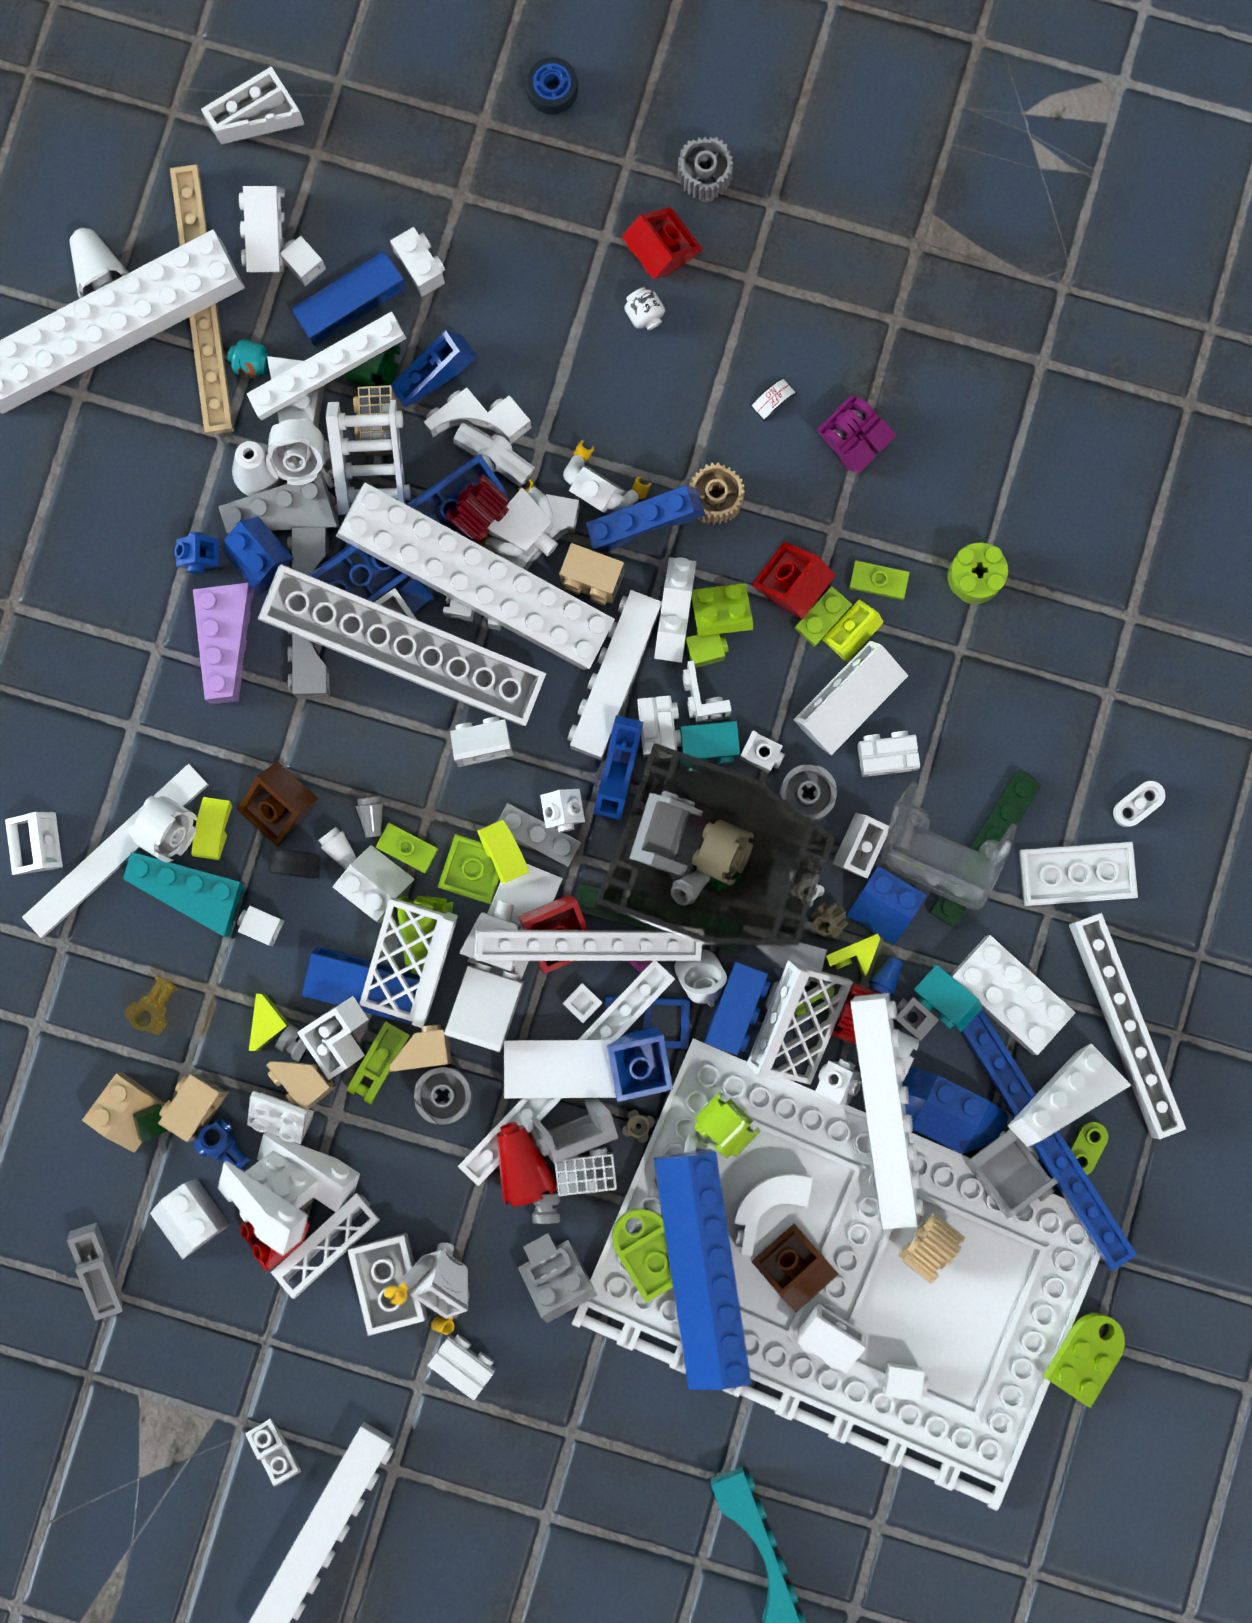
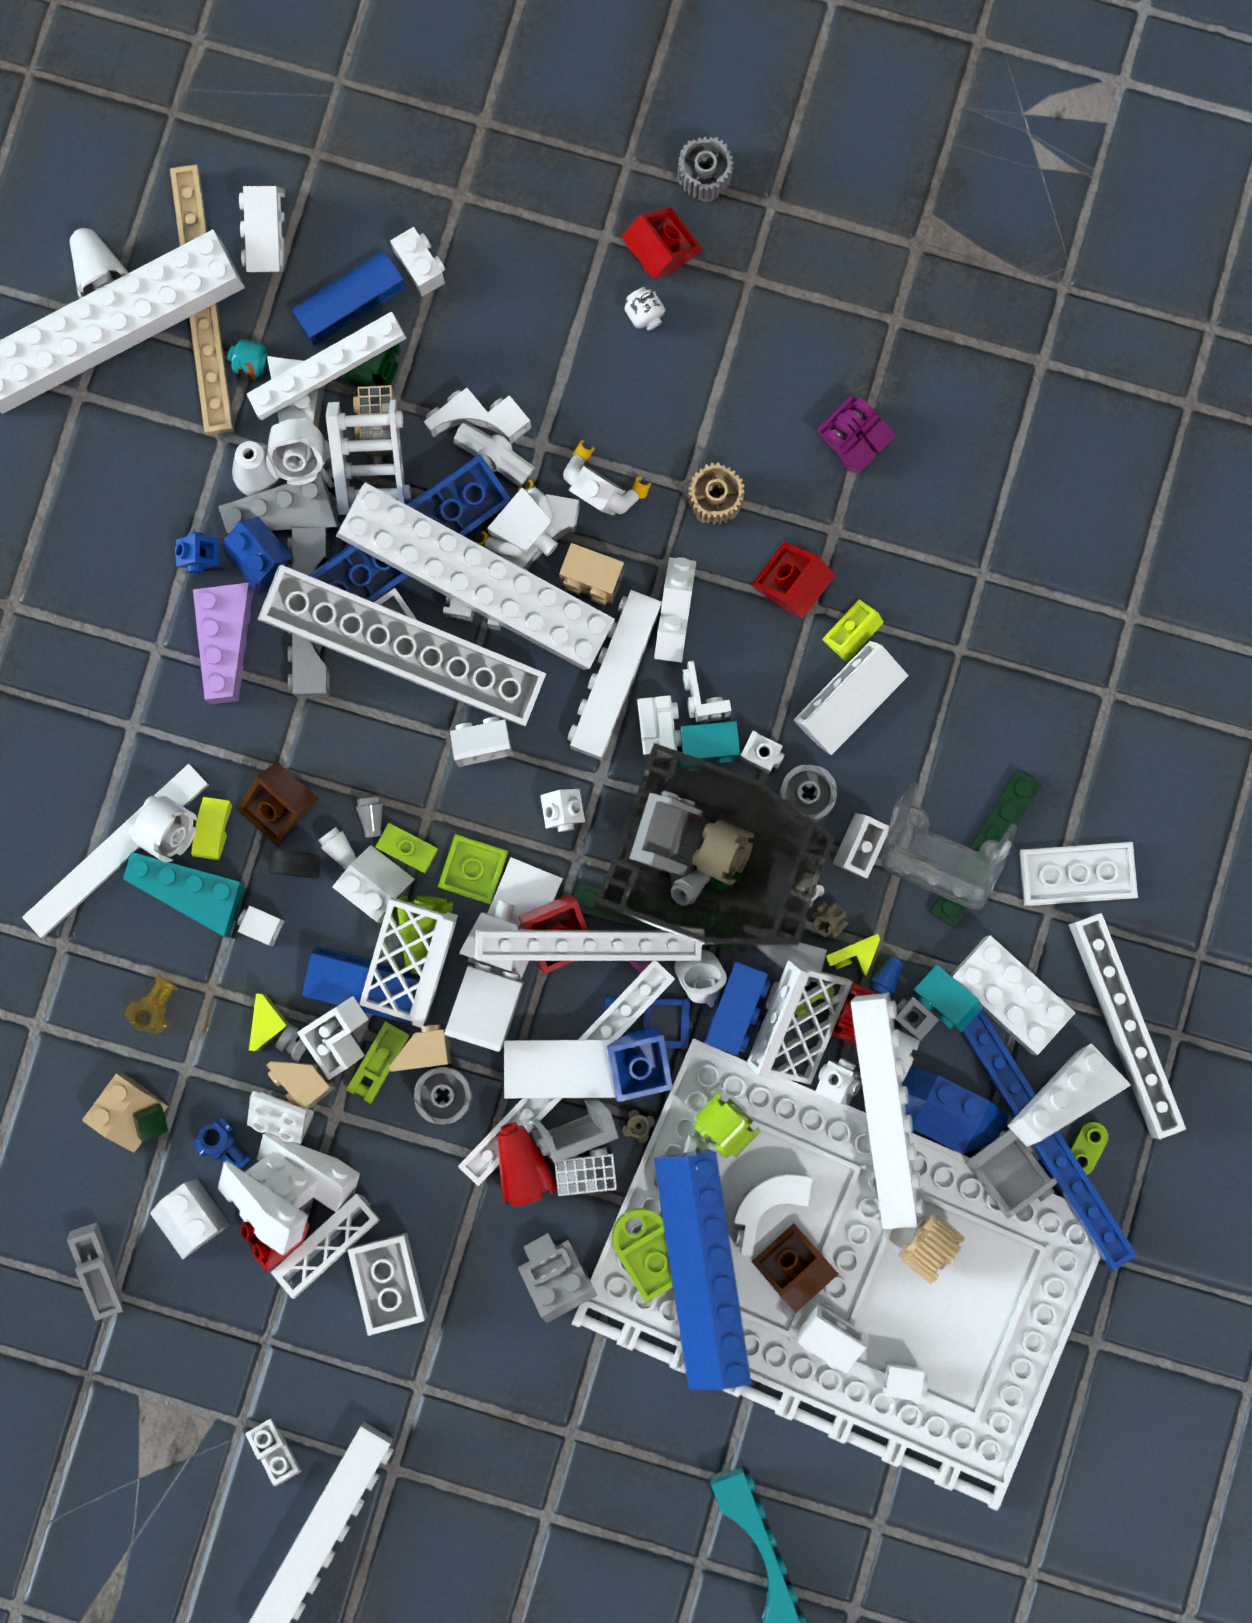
white tile [5,812,63,875] -> none
tan brick [158,1073,229,1142] -> none
white wedge [201,67,305,144] -> none
white brick [280,236,326,286] -> none
white torso [384,1243,470,1335] -> none
blue slope [391,330,477,407] -> none
blue tile [397,578,434,615] -> none
white brick [428,1334,496,1401] -> none
dark red brick [445,474,509,542] -> none
neon yellow slope [477,820,529,883] -> none
light grey plate [498,803,582,868] -> none
wheel [526,57,578,115] -> none
light grey wheel [532,1192,560,1224] -> none
white plate [563,983,602,1023] -> none
blue arch [586,485,705,553] -> none
blue arch [593,715,643,820] -> none
lime brick [685,634,729,668] -> none
lime plate [691,583,753,636] -> none
white sticker [750,378,797,421] -> none
lime plate [794,586,853,647] -> none
blue slope [846,866,927,945] -> none
lime plate [849,561,910,601] -> none
white brick [857,731,920,777] -> none
lime brick [947,543,1008,604] -> none
lime plate [1043,1313,1125,1408] -> none
white plate [1113,781,1165,827] -> none

